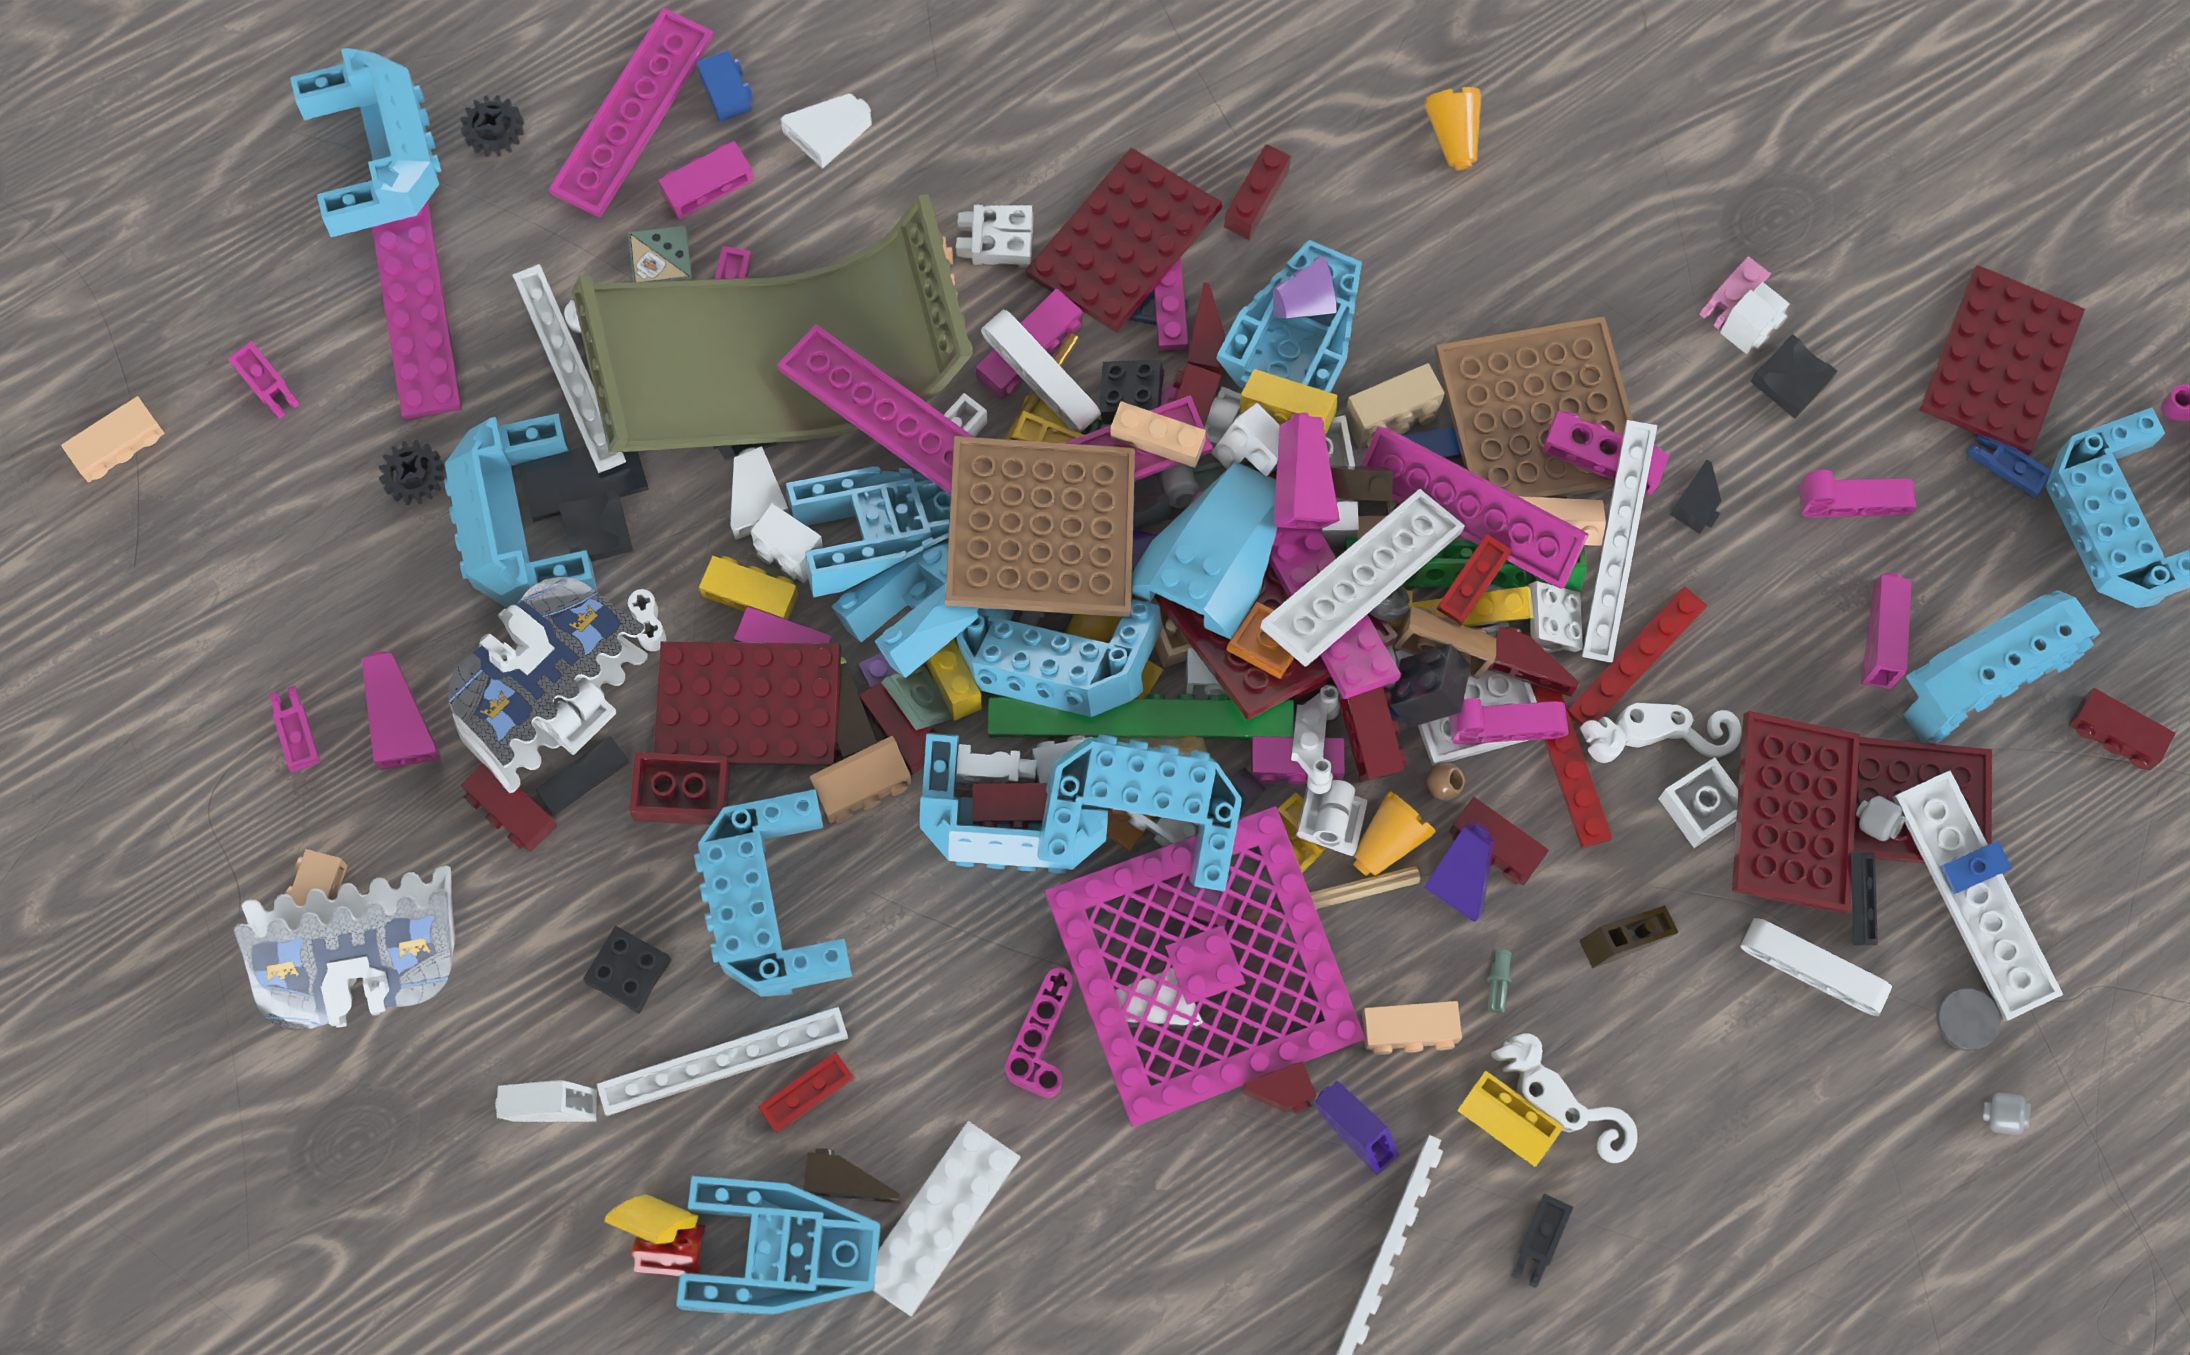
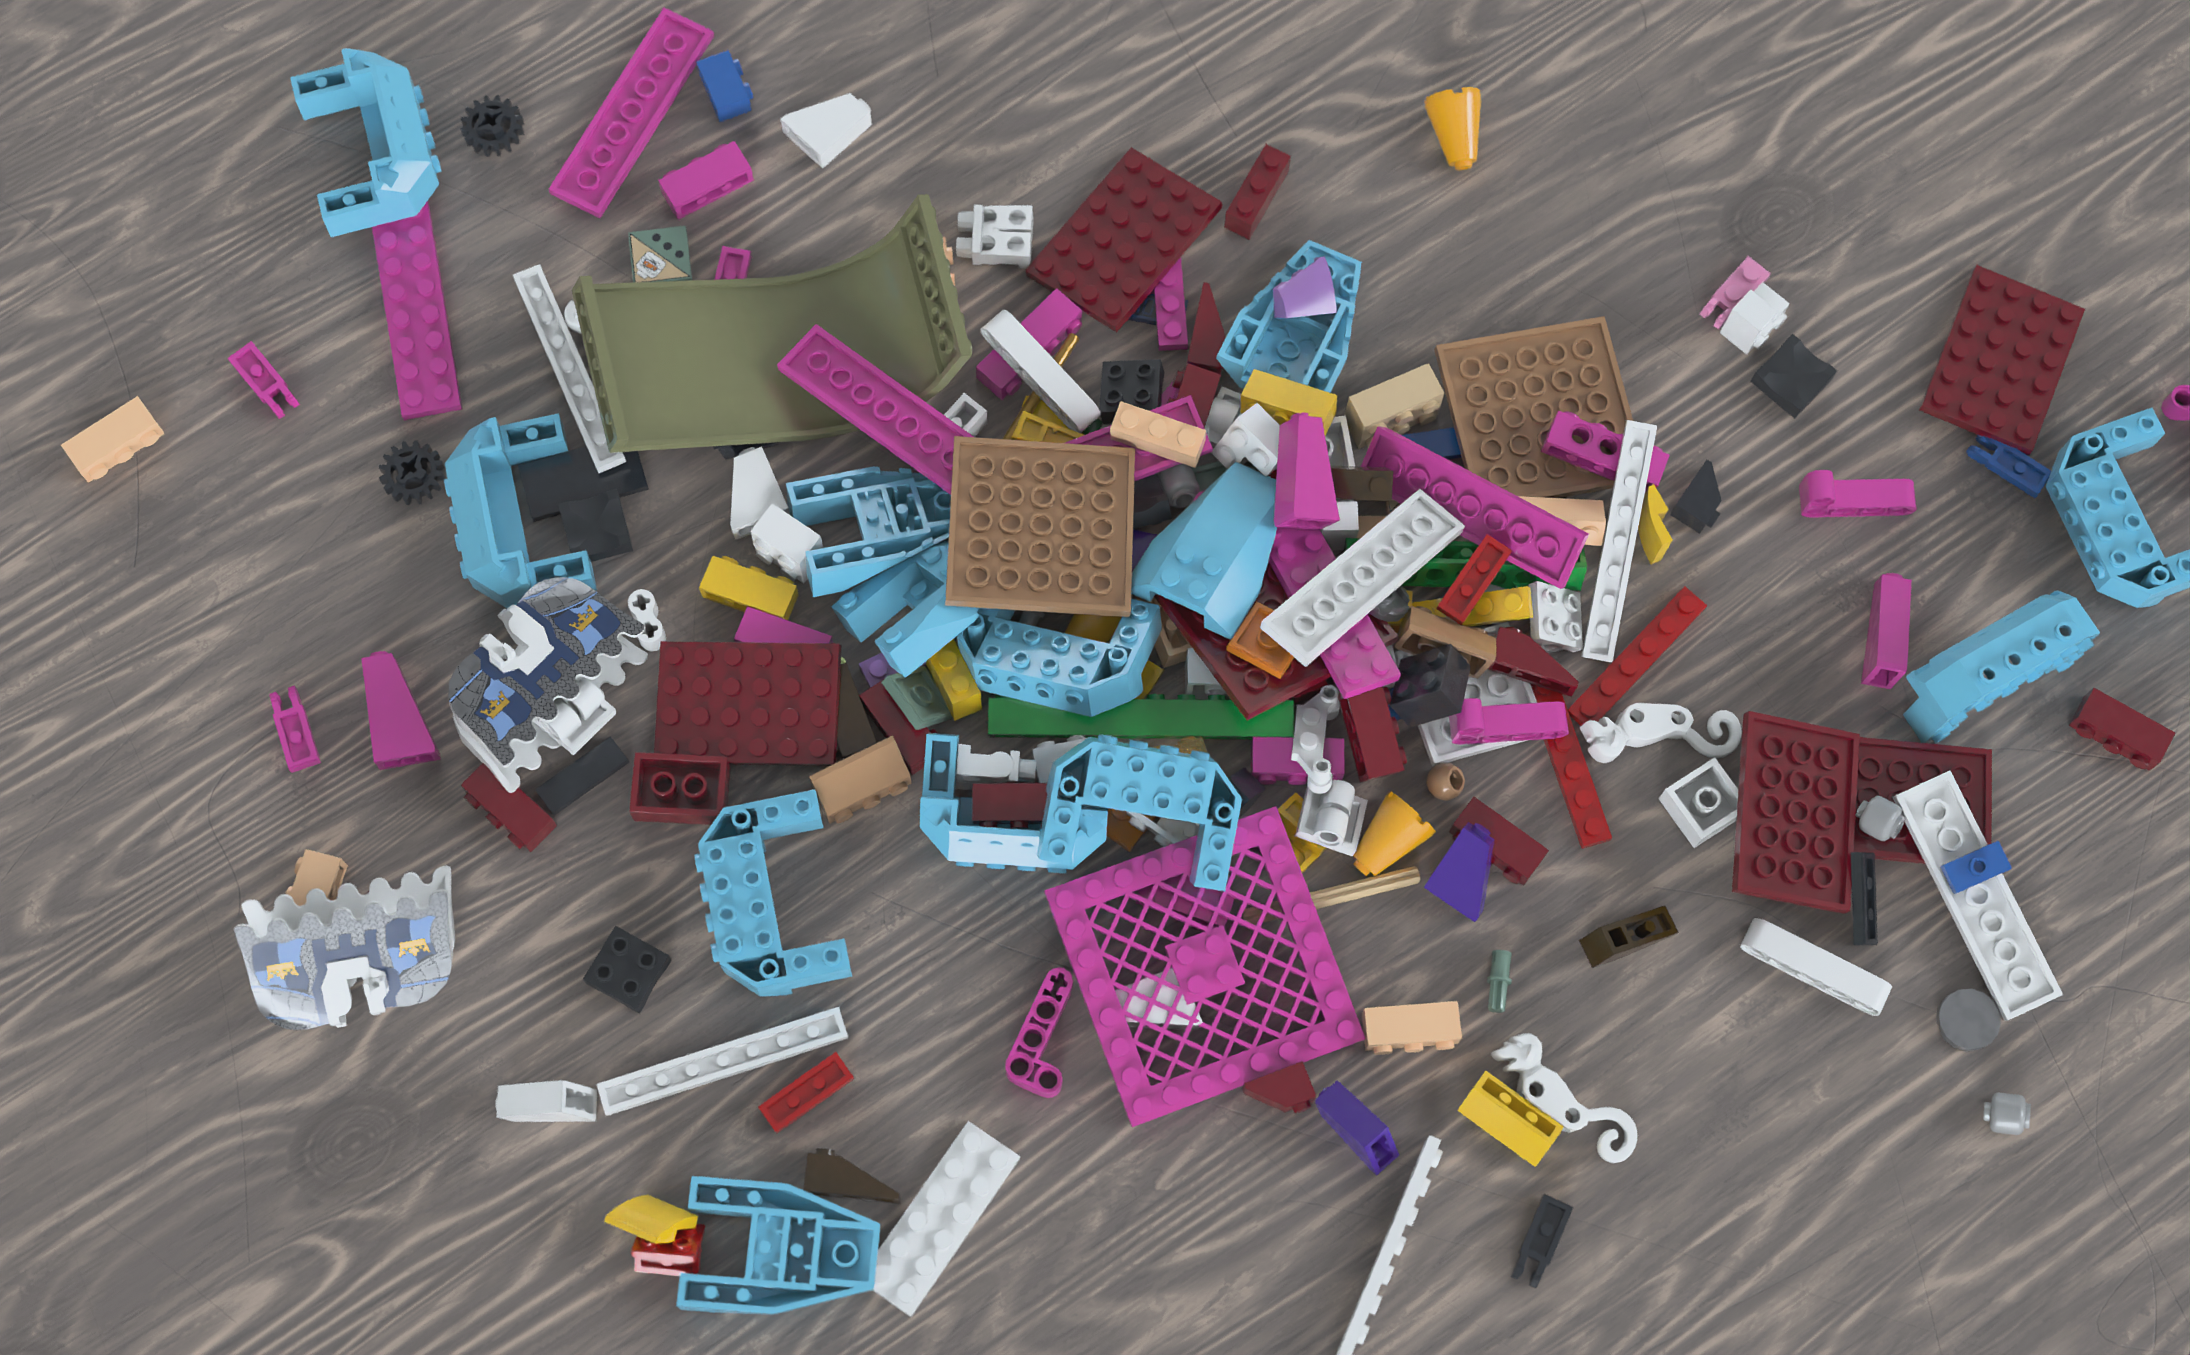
none -> yellow slope [1638,484,1673,565]

